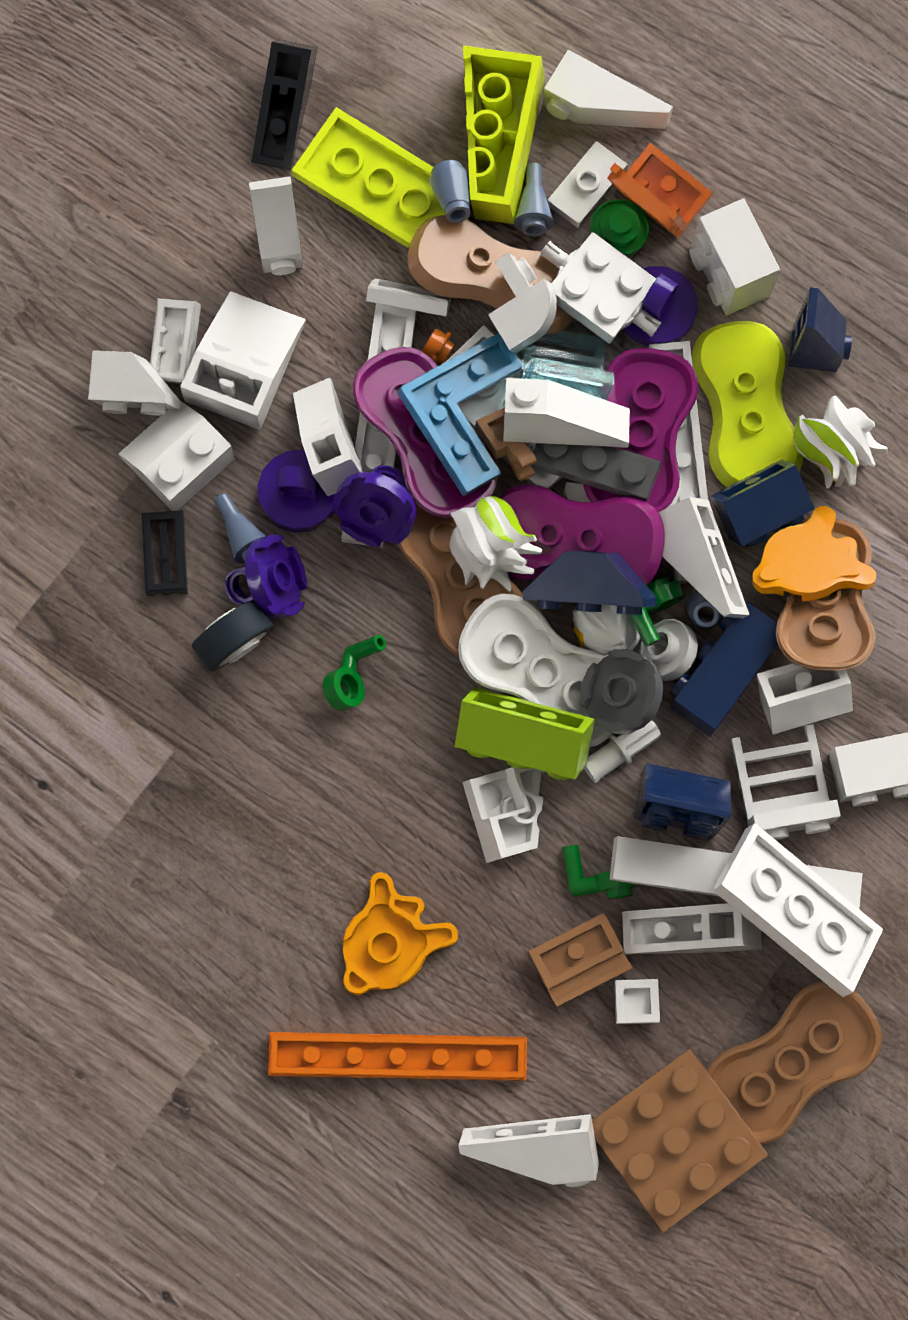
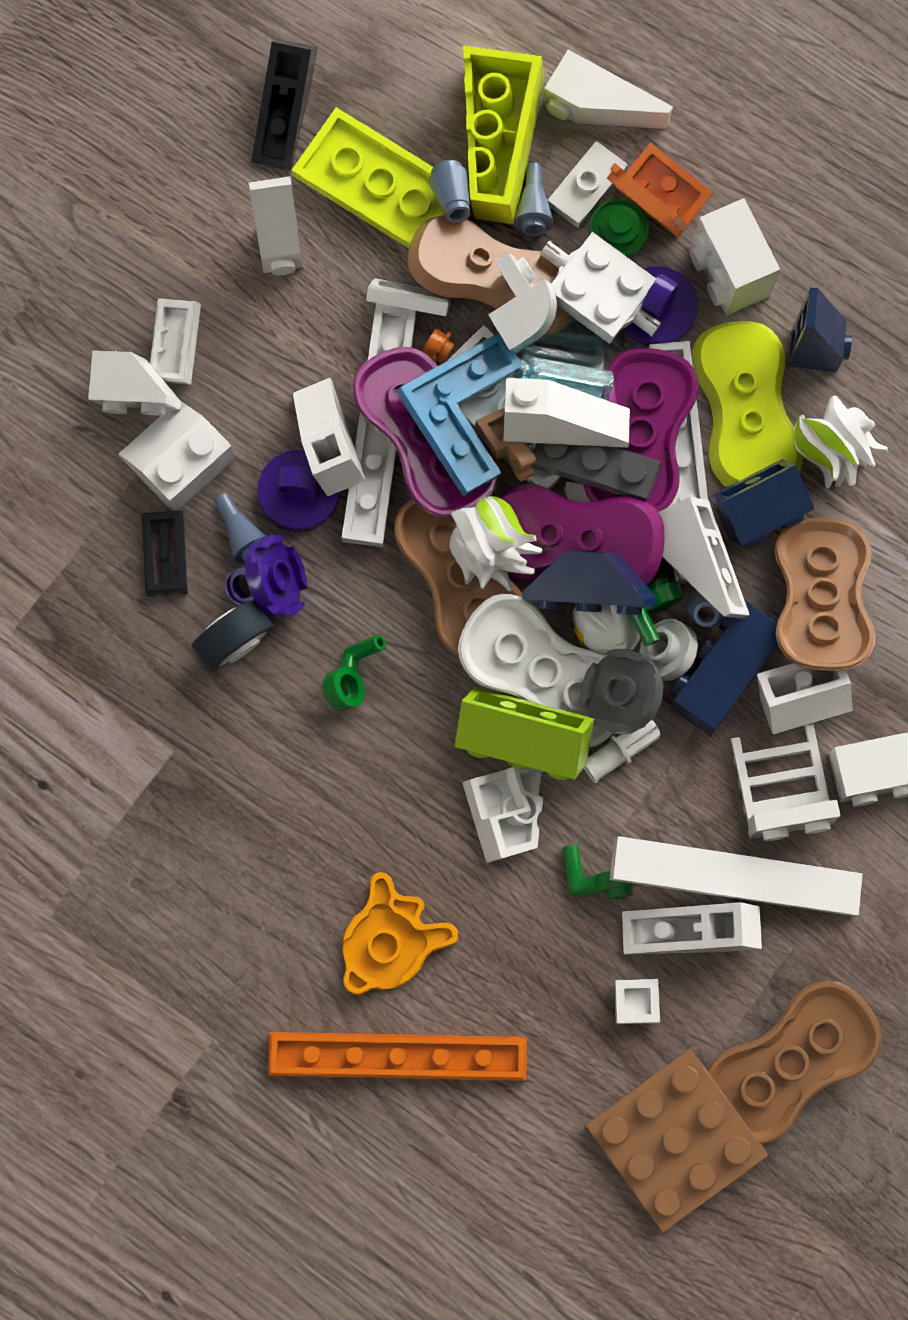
white slope [180,291,306,430] -> none
dark purple tile [332,465,417,547] -> none
white slope [459,1114,599,1187] -> none
medium nougat plate [528,913,633,1008] -> none
dark blue slope [633,763,731,840] -> none
white plate [713,823,883,997] -> none
light orange tile [752,506,876,601] -> none

